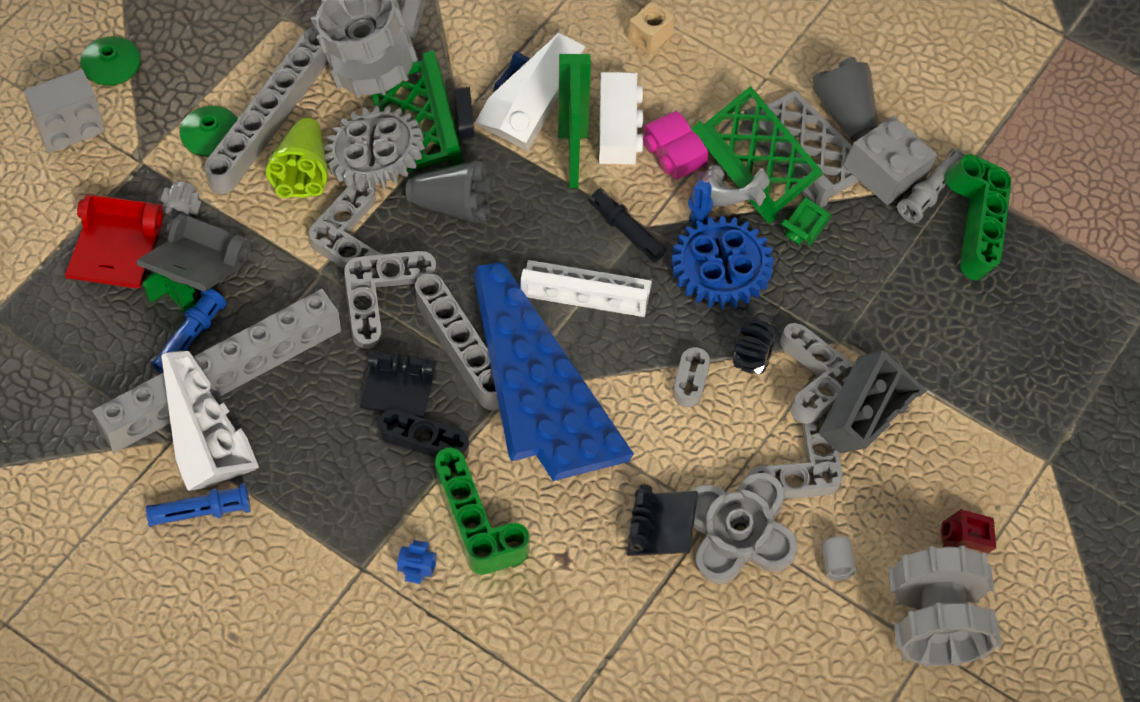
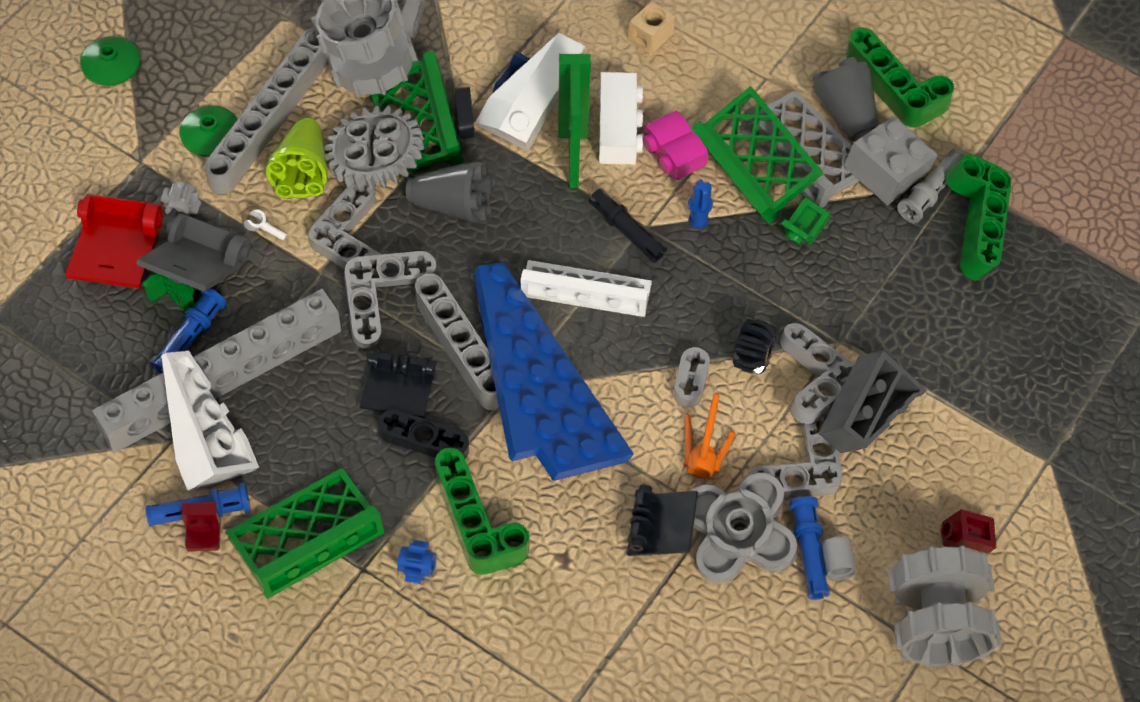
light grey brick [24,69,105,153] -> none
blue gear [671,216,774,309] -> none
light grey animal [697,165,770,207] -> none
none -> dark red bracket [182,502,221,552]
none -> green fence [226,468,384,599]
none -> white hand [243,210,287,241]
none -> orange plant [683,393,735,478]
none -> blue pin [789,496,830,600]
none -> green beam [846,27,954,128]

